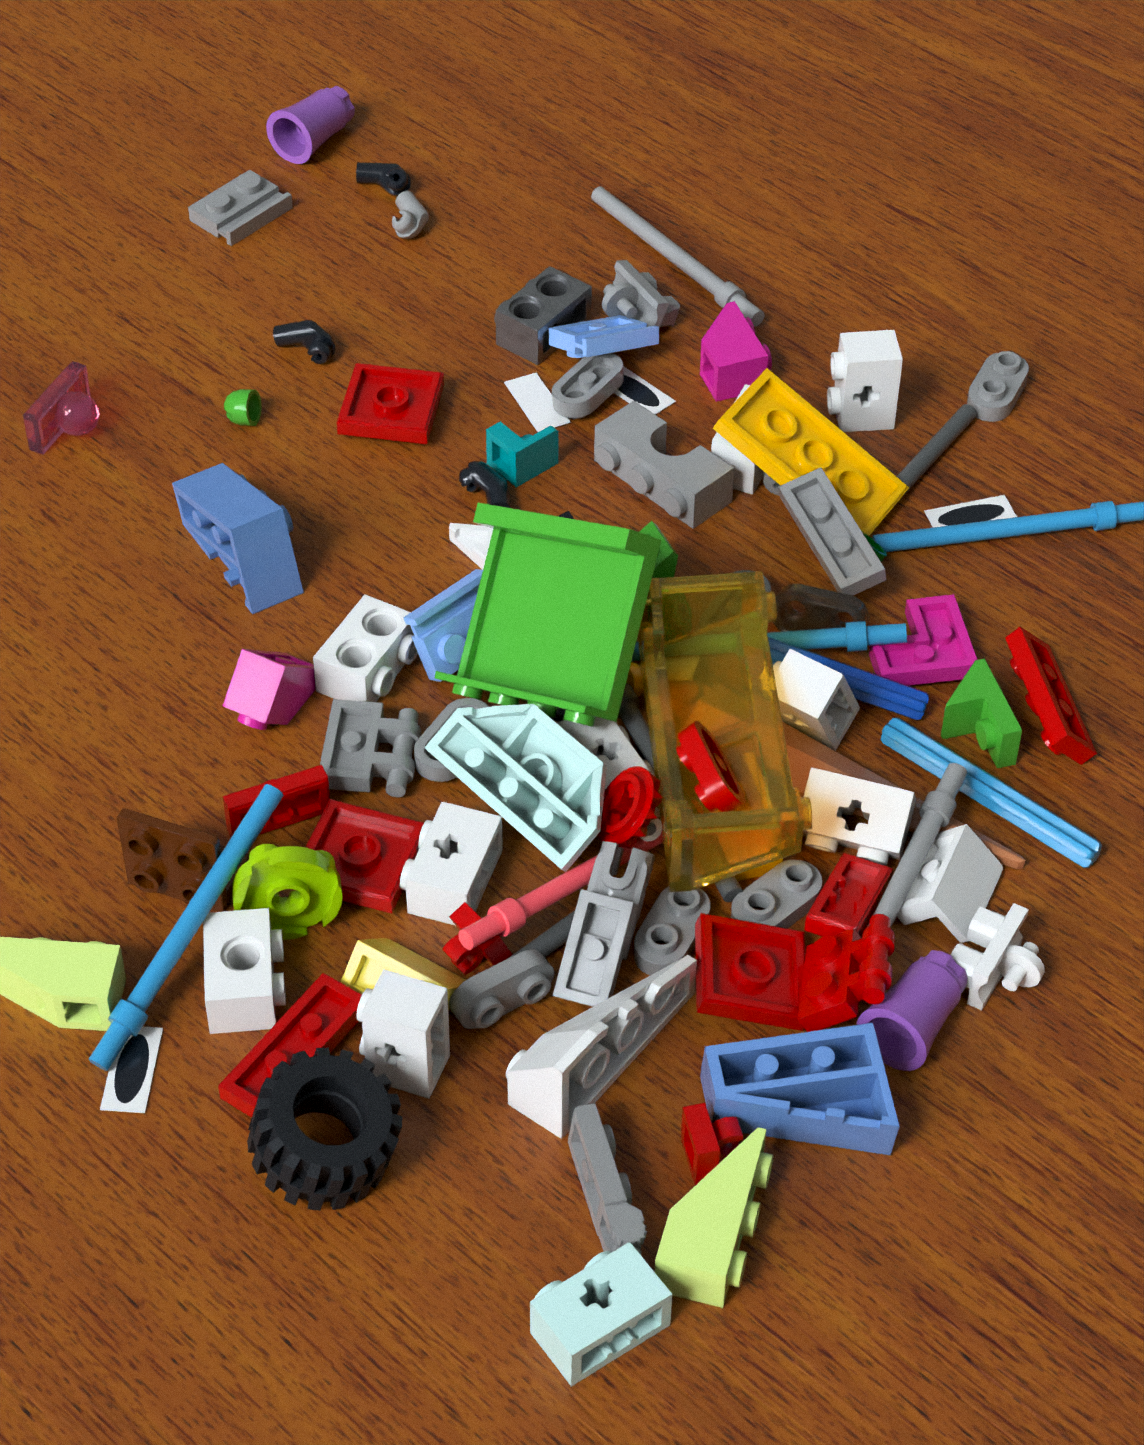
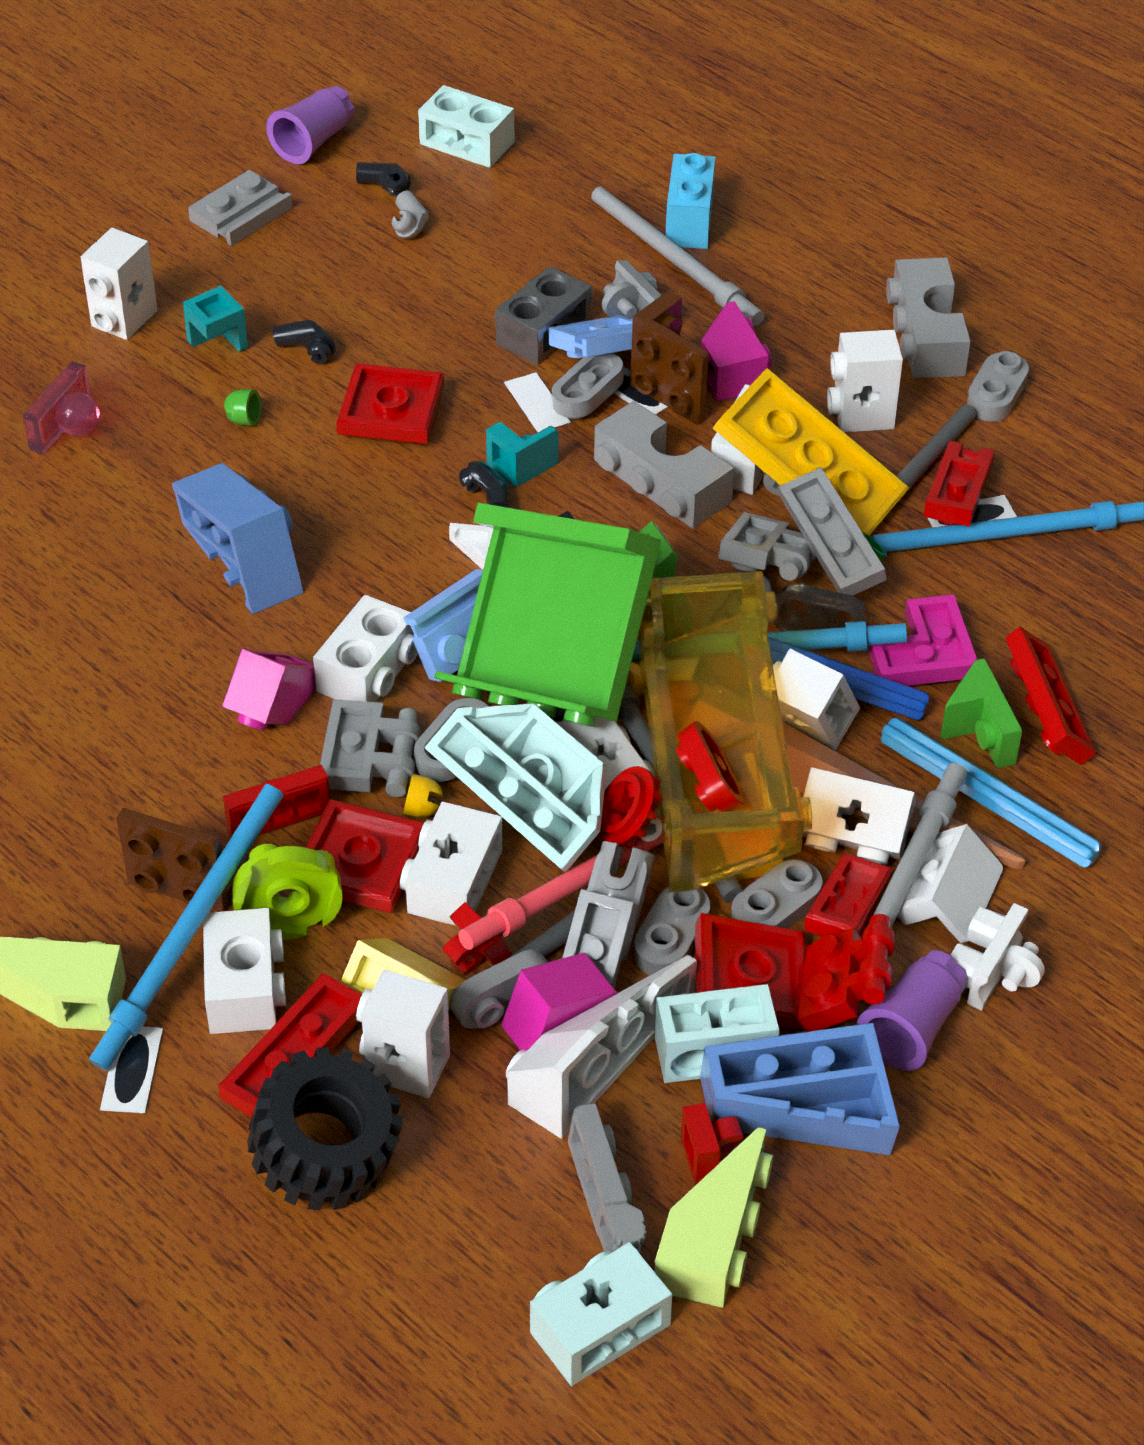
none -> white brick [80,228,158,340]
none -> teal panel [183,286,248,352]
none -> yellow hinge [403,774,443,818]
none -> light aqua brick [418,85,515,168]
none -> dark pink slope [501,953,618,1050]
none -> reddish brown bracket [630,291,709,425]
none -> light aqua brick [655,984,779,1083]
none -> medium azure brick [666,153,716,249]
none -> light grey plate [718,512,816,581]
none -> light grey arch [886,257,970,379]
none -> red plate [923,440,995,527]

